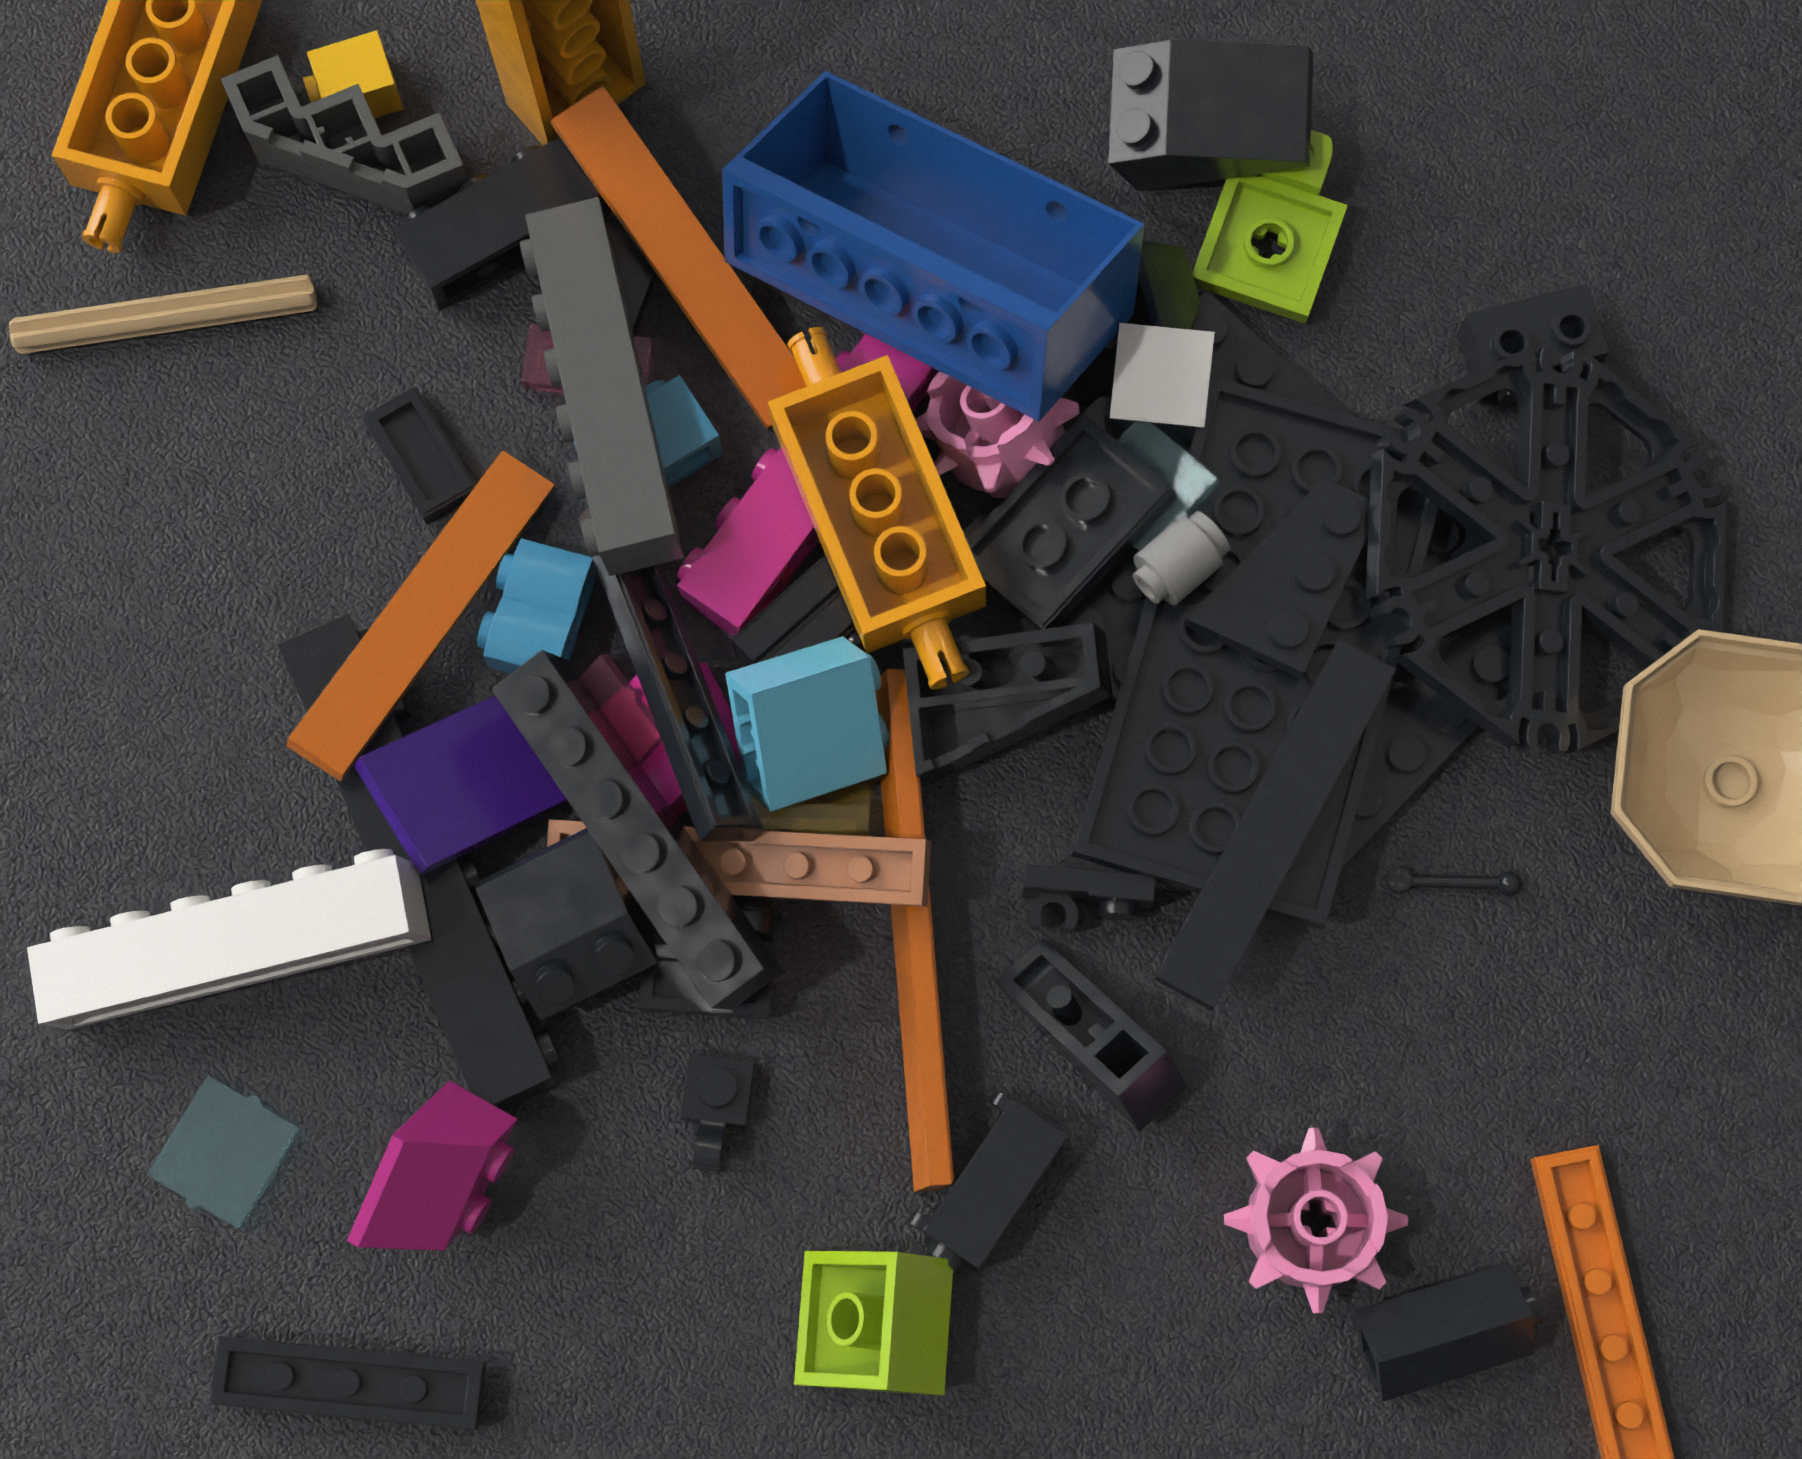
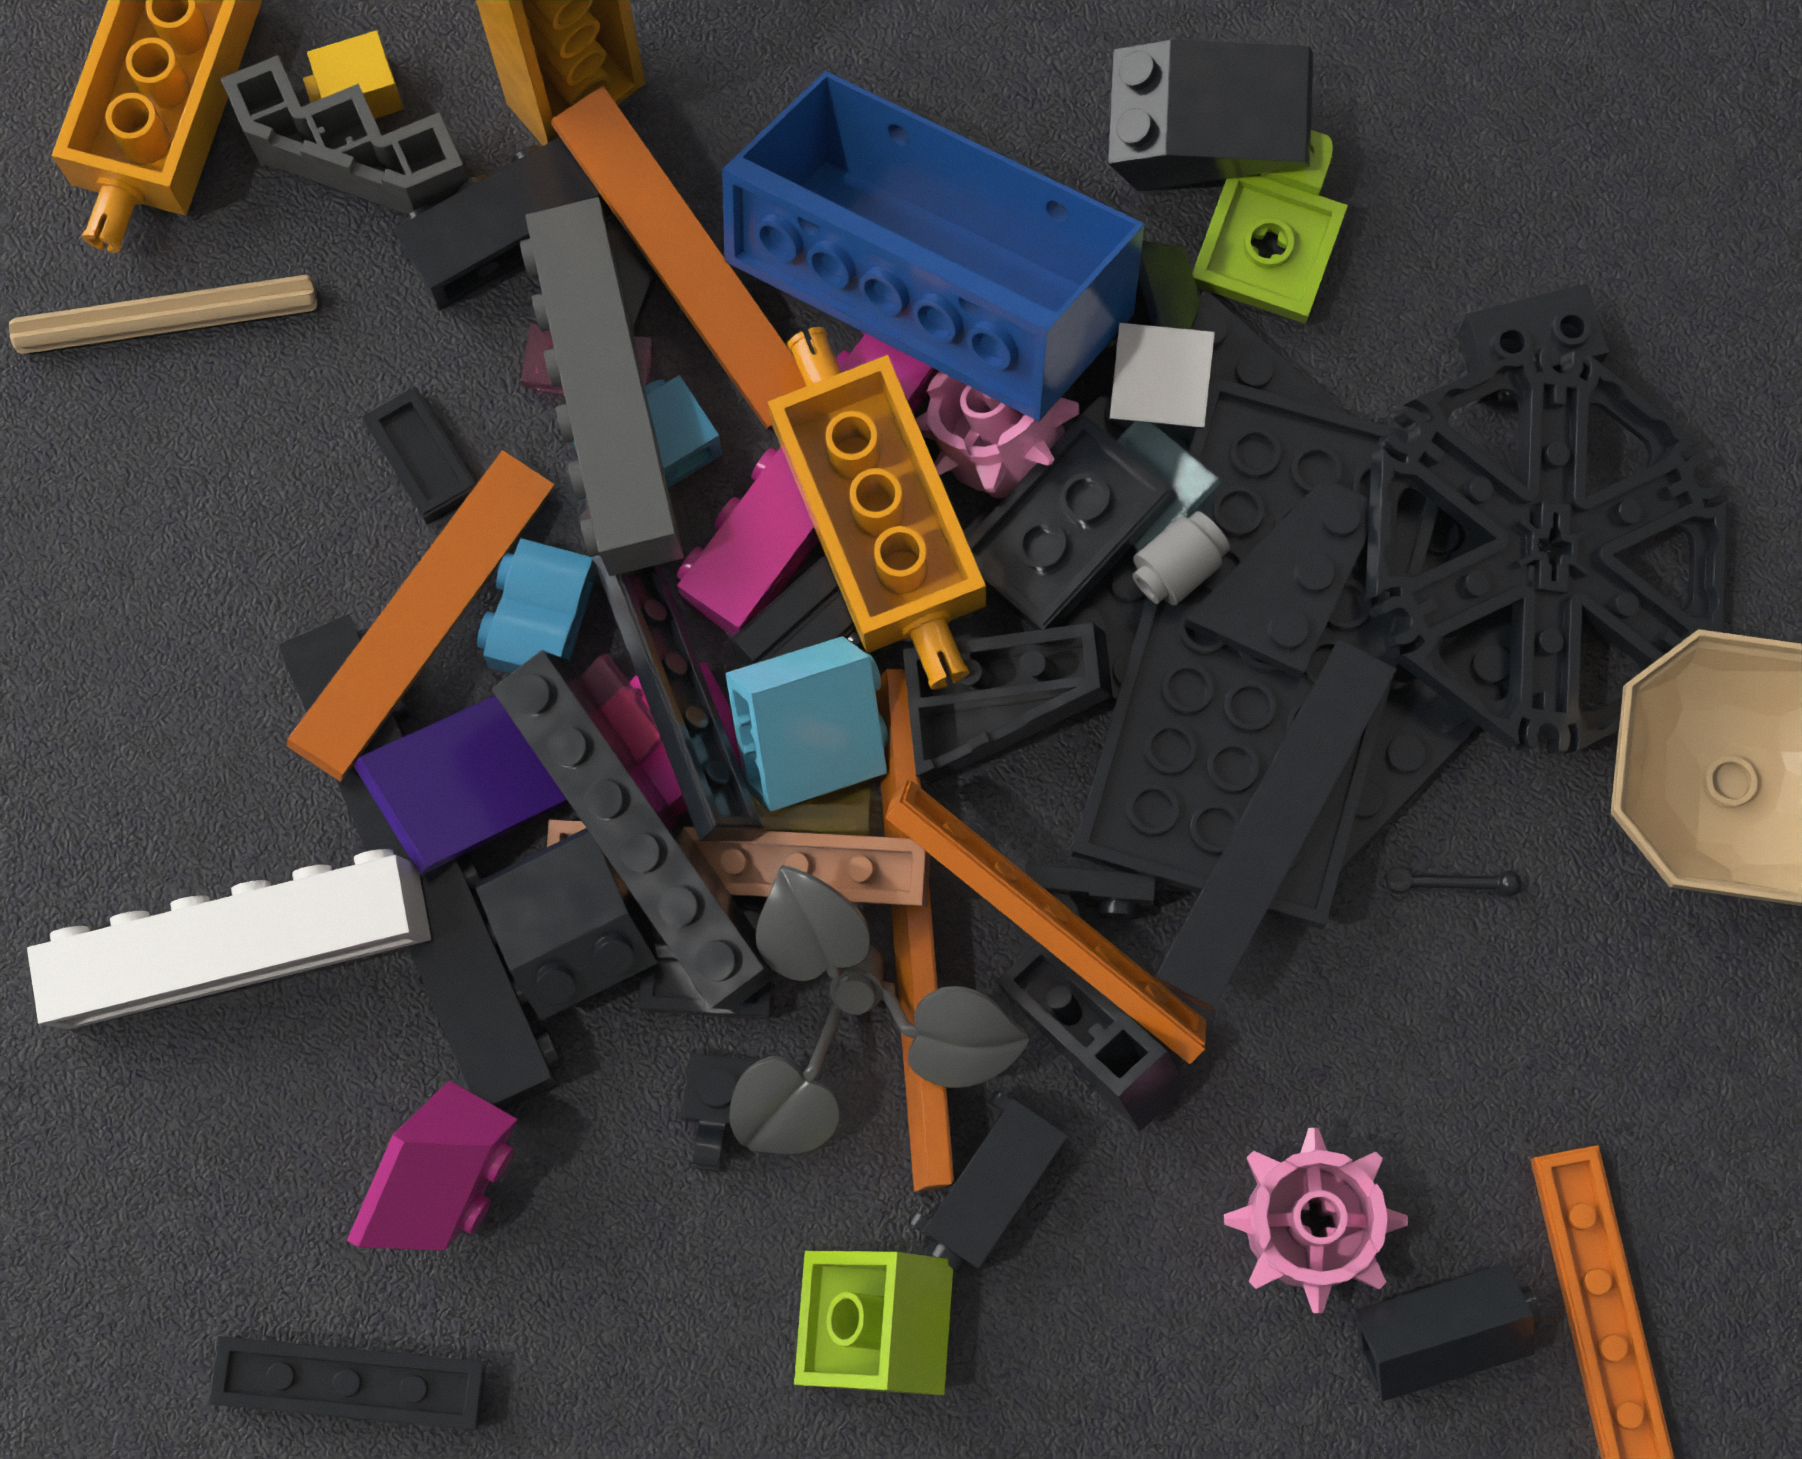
clear light blue piece [147,1075,301,1230] -> none
none -> dark grey plant [730,865,1029,1154]
none -> orange tile [885,780,1206,1064]

